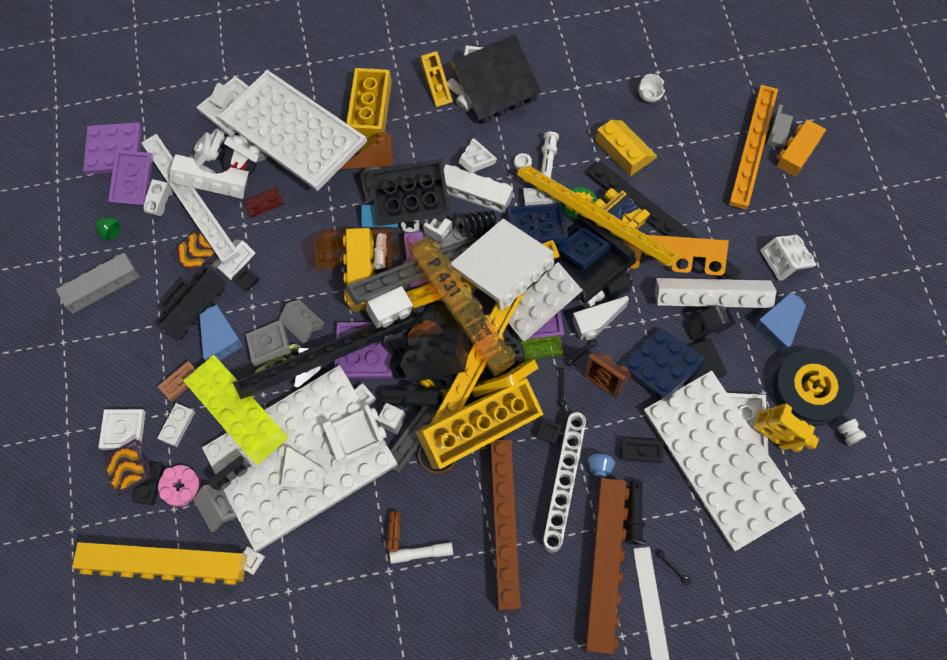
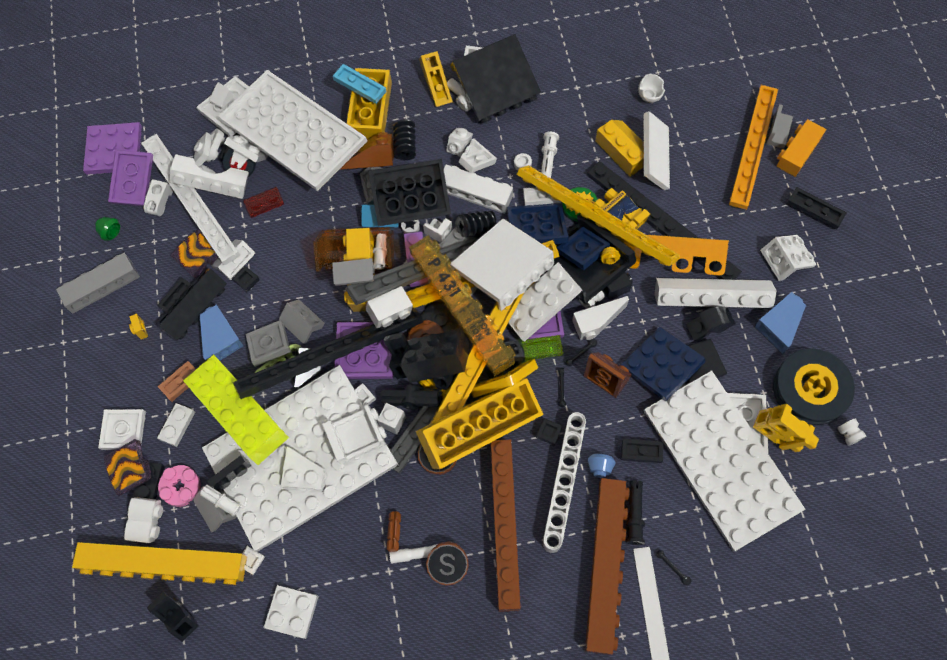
none -> white brick [124,497,163,543]
none -> yellow plate [129,314,148,339]
none -> black brick [147,592,198,642]
none -> white axle [200,485,241,517]
none -> white plate [264,585,319,639]
none -> light grey panel [332,258,375,286]
none -> medium azure plate [333,64,386,104]
none -> black piece [393,119,416,161]
none -> black tile [426,542,469,585]
none -> white bracket [446,128,473,157]
none -> yellow plate [601,247,620,264]
none -> white tile [644,111,670,190]
none -> black plate [786,187,847,230]

